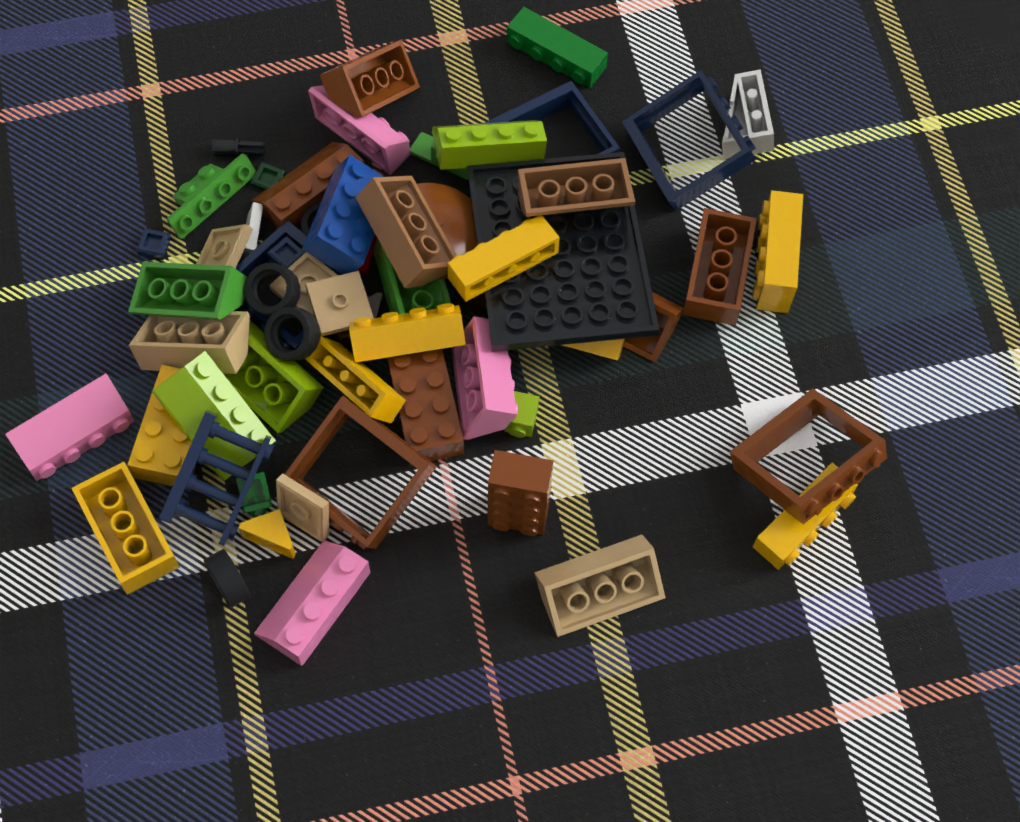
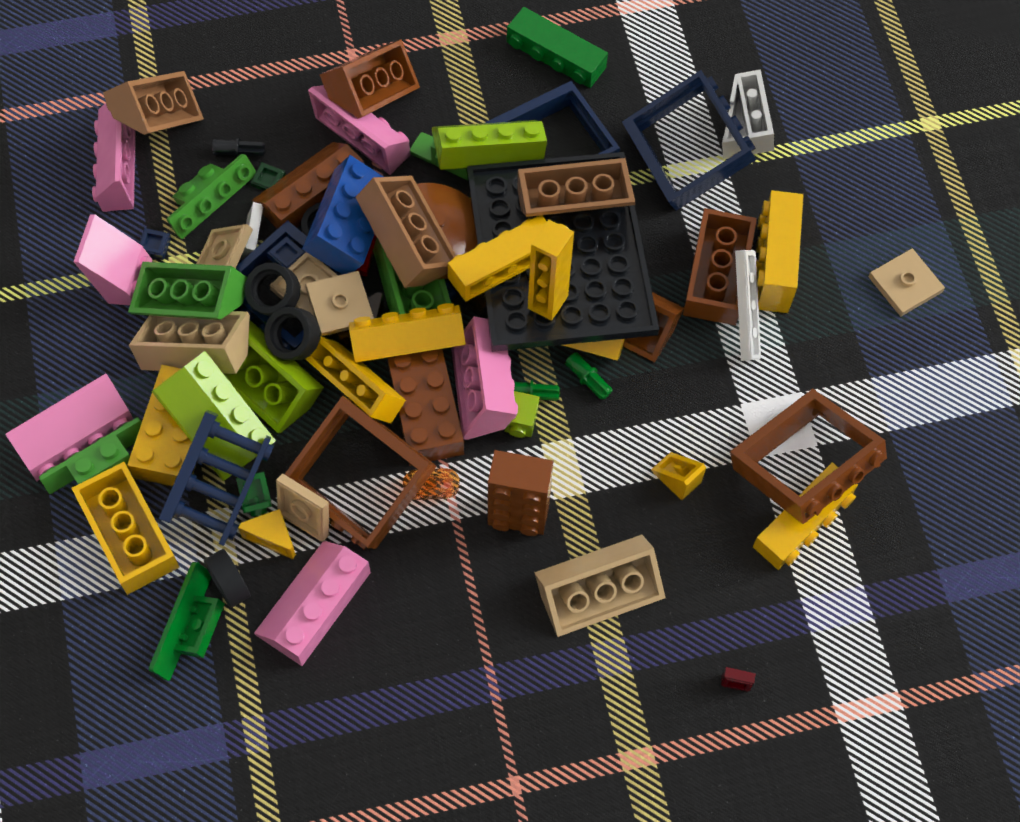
none -> bright green bracket [39,417,142,494]
none -> bright pink slope [74,214,152,305]
none -> bright pink slope [92,103,136,212]
none -> medium nougat slope [103,71,204,135]
none -> green bracket [149,562,225,681]
none -> clear orange plate [403,468,460,500]
none -> green axle [514,380,560,401]
none -> yellow brick [528,219,574,321]
none -> green axle [565,352,612,399]
none -> yellow slope [651,452,706,500]
none -> dark red tile [721,667,756,692]
none -> white tile [735,250,761,361]
none -> tan plate [868,248,945,317]

